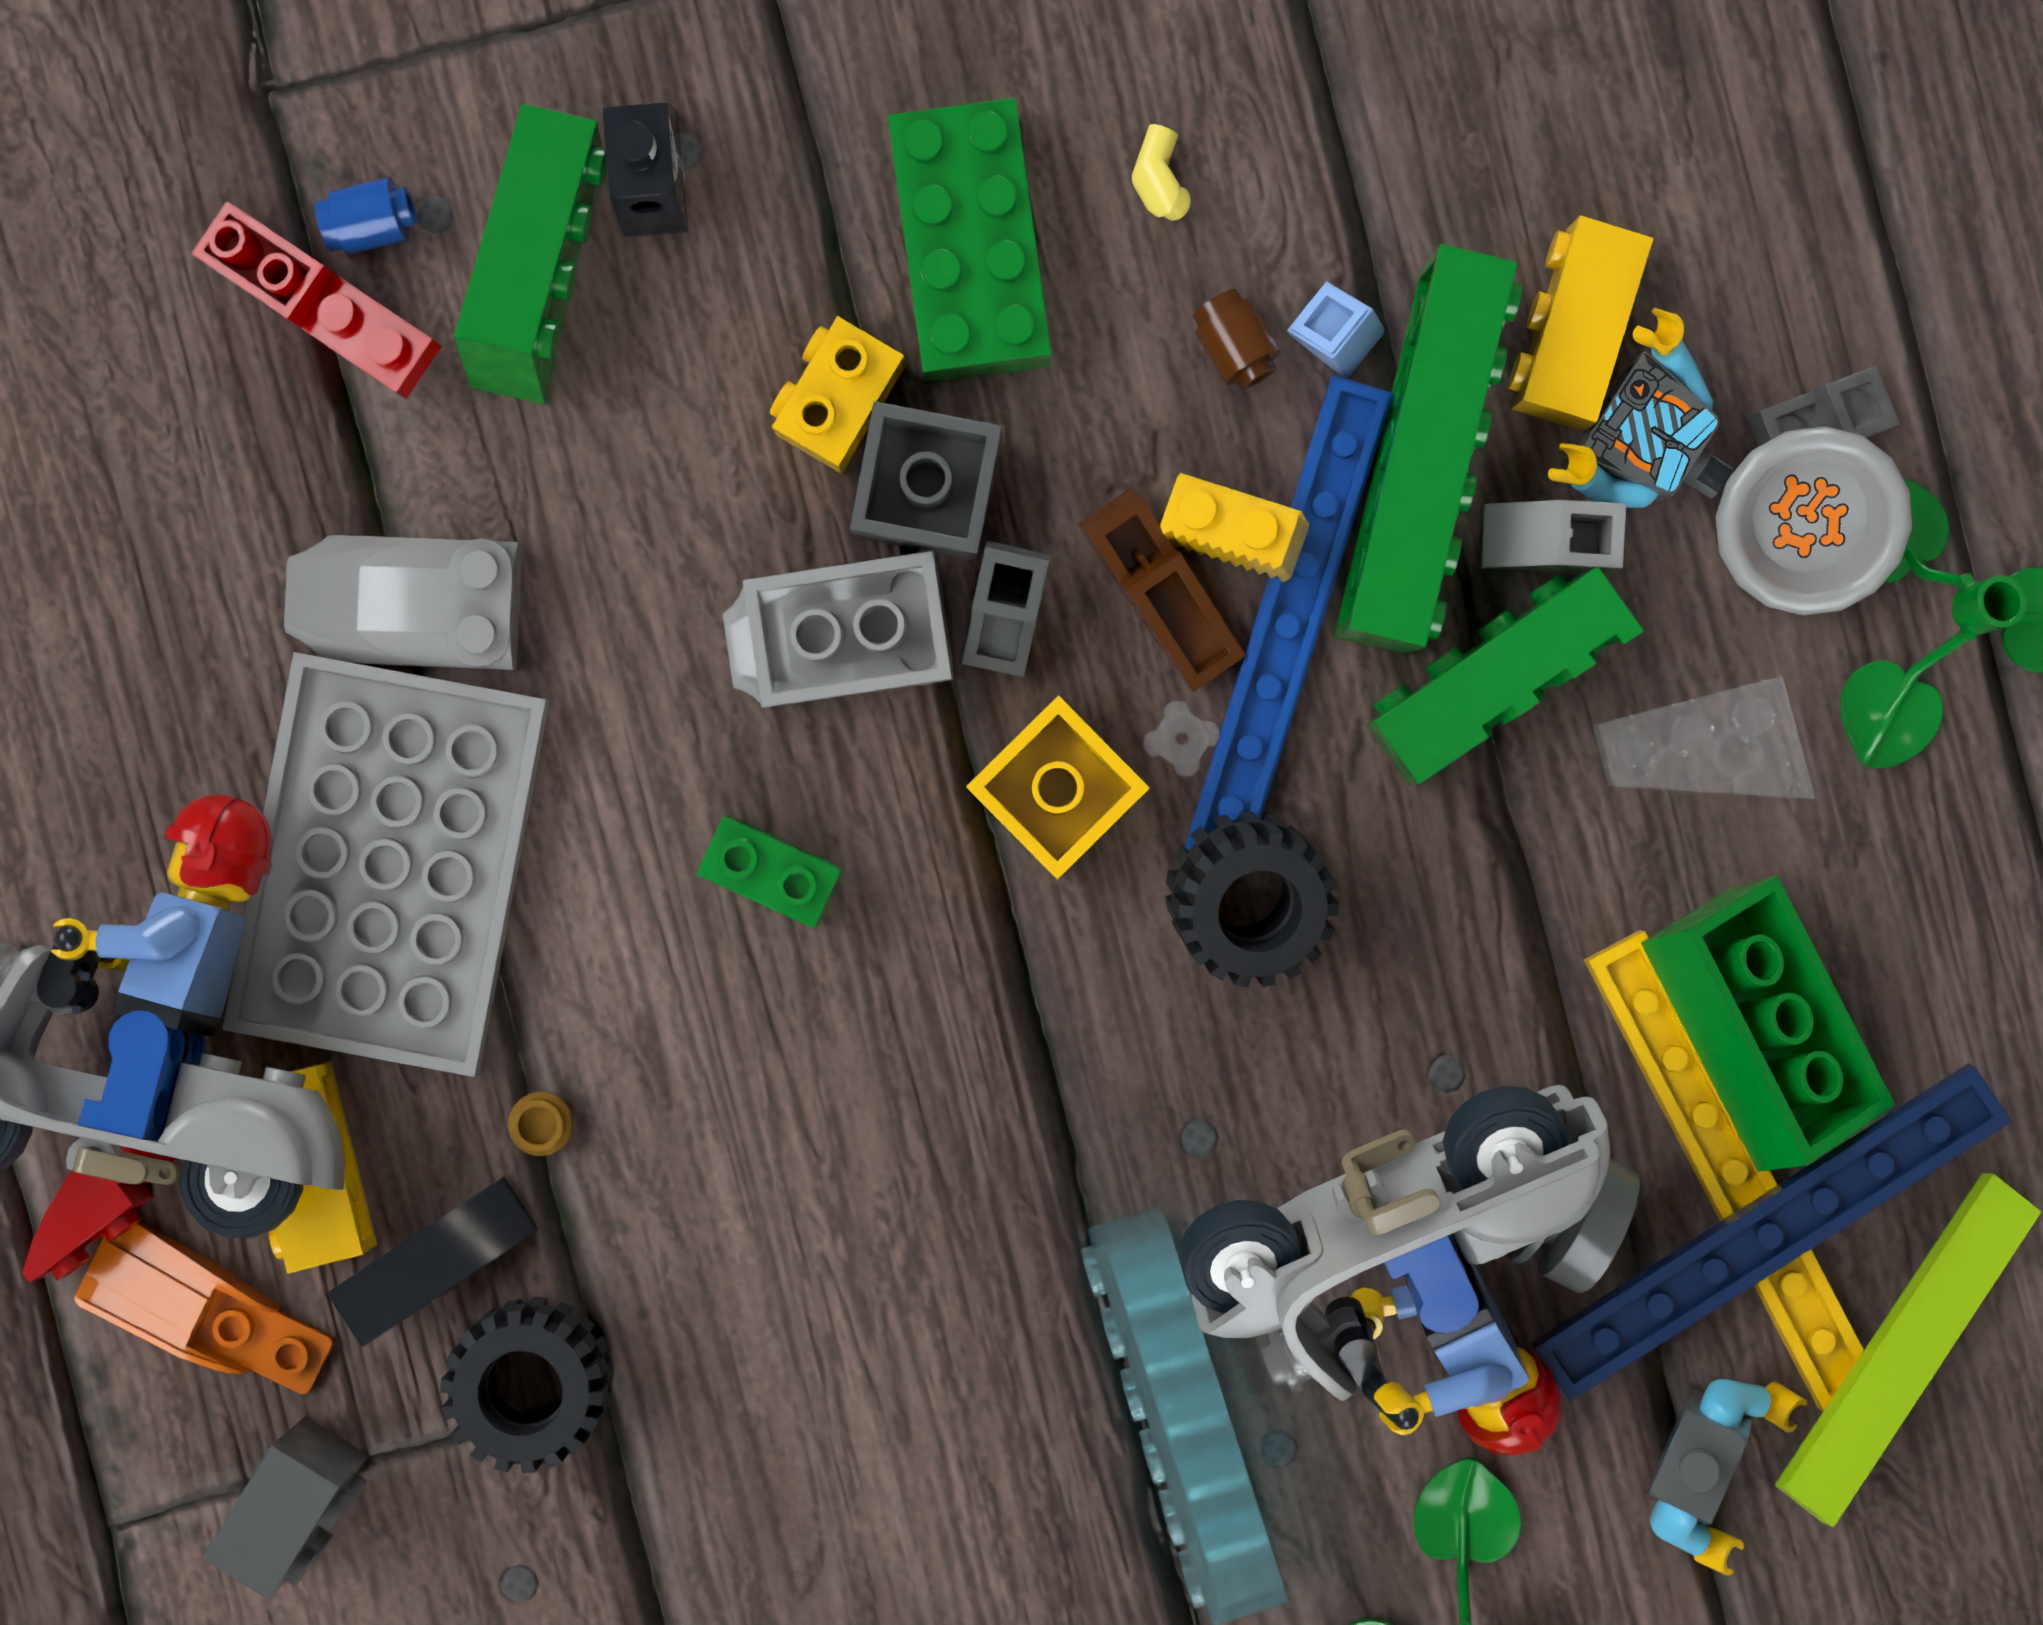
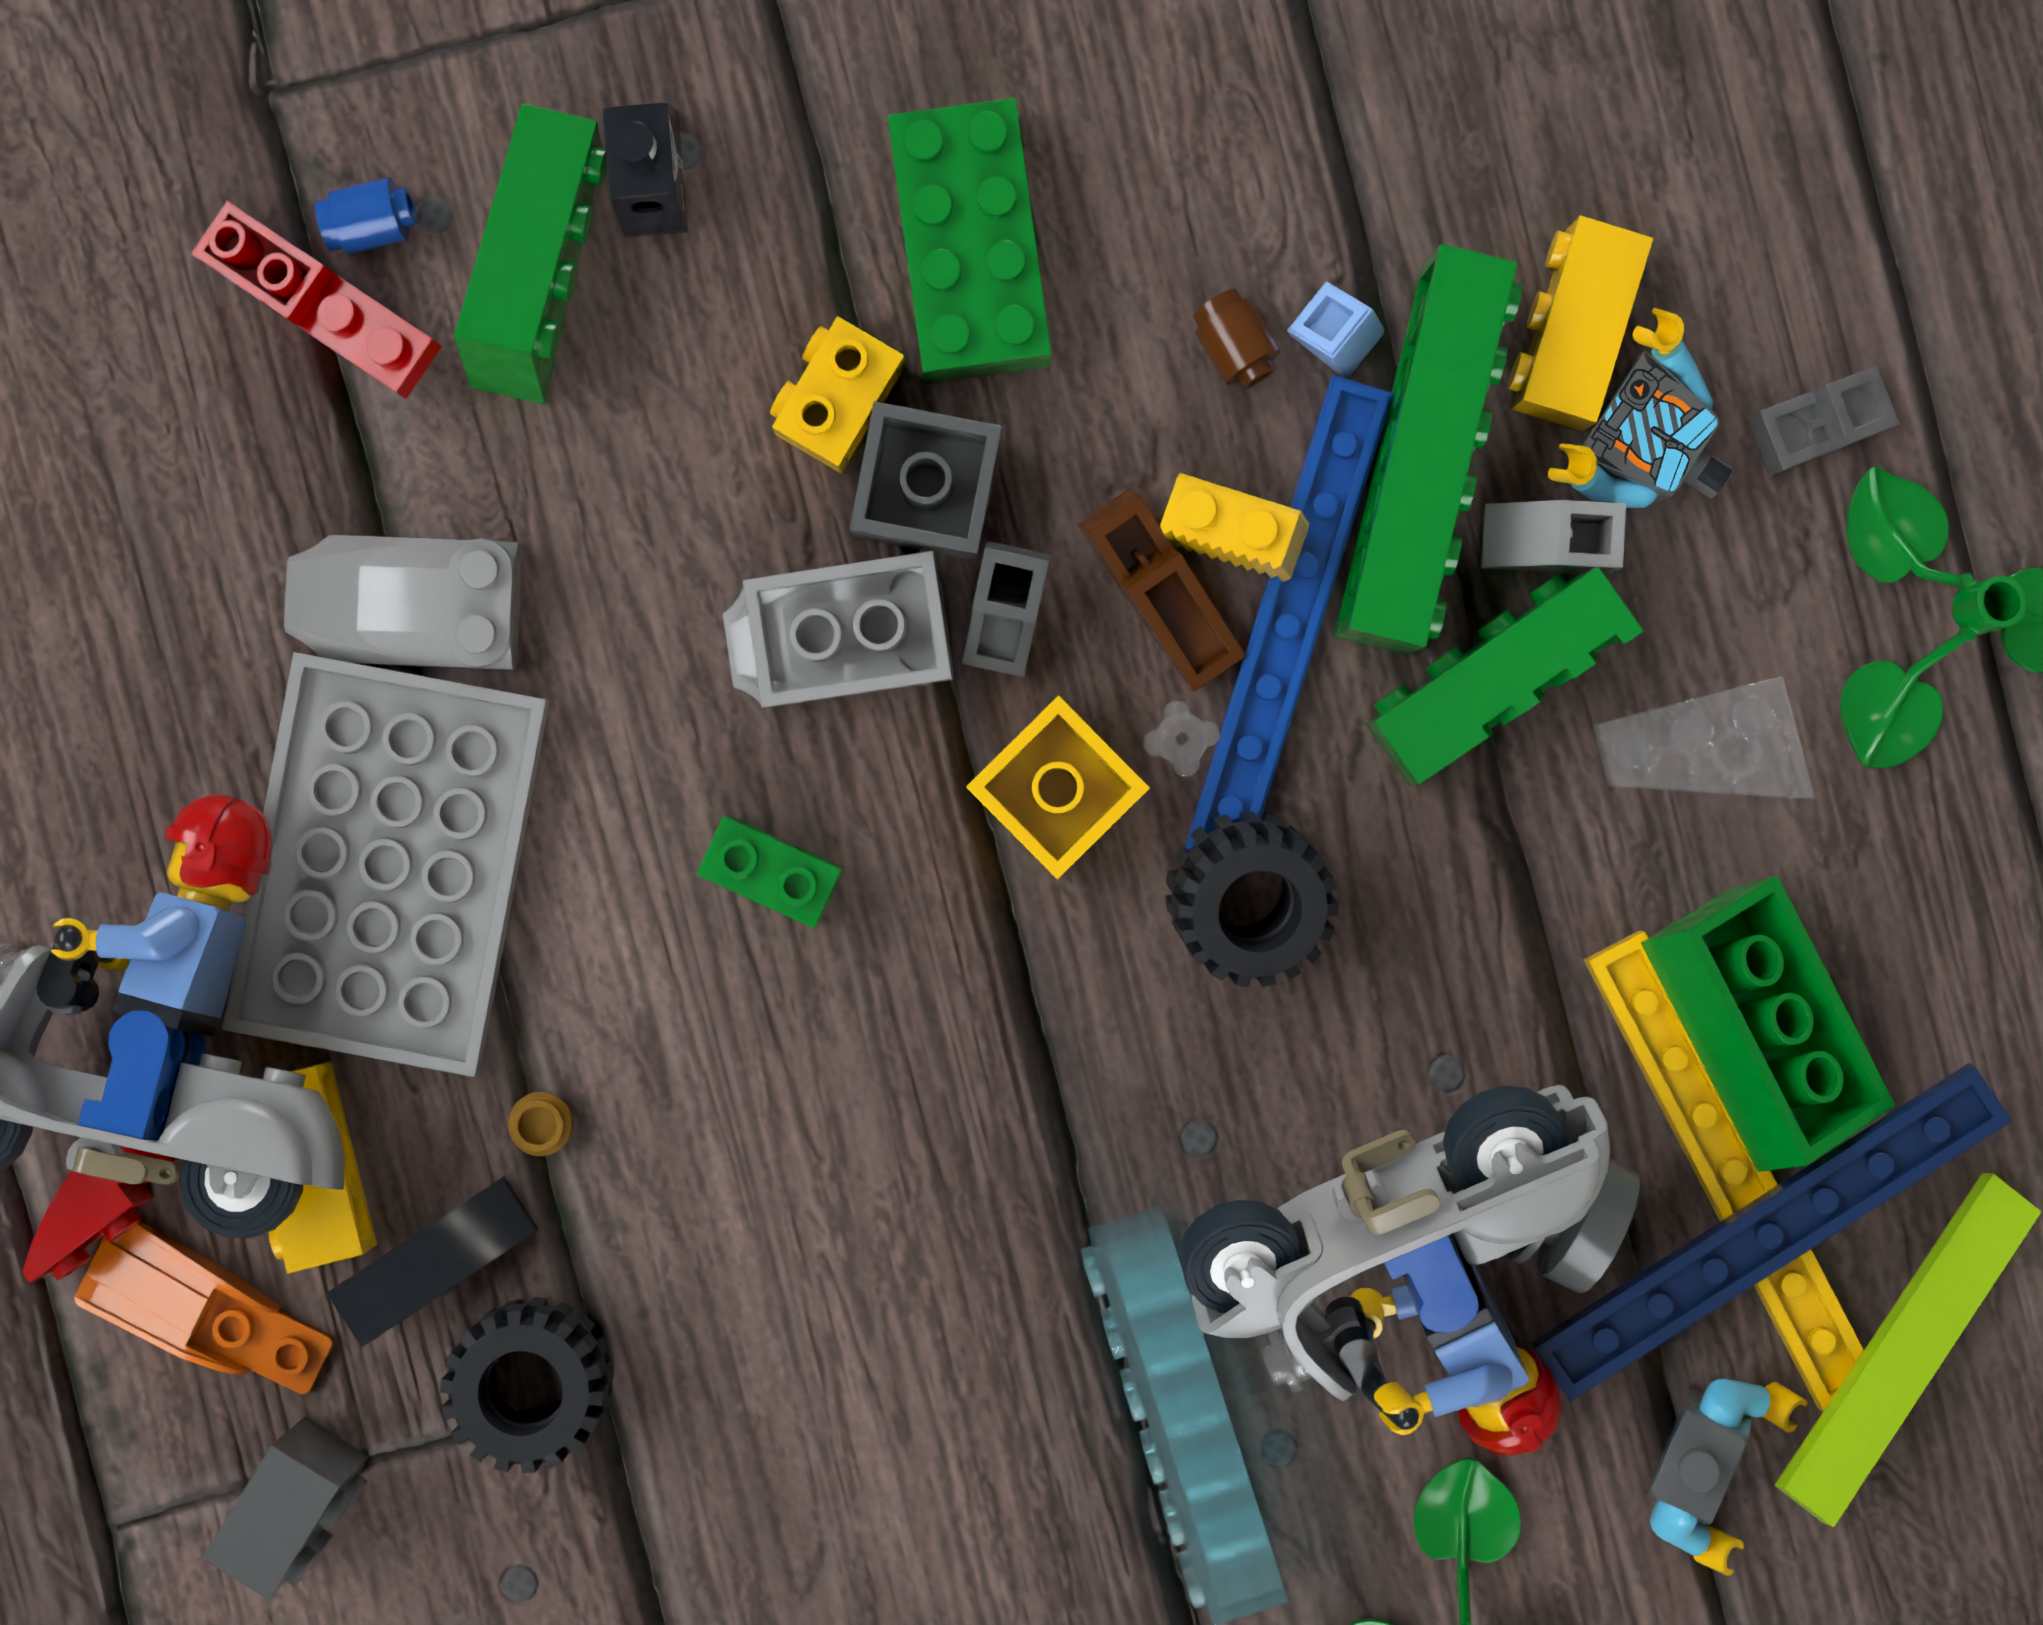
light yellow arm [1132,124,1191,221] -> none
light grey piece [1715,426,1912,616] -> none

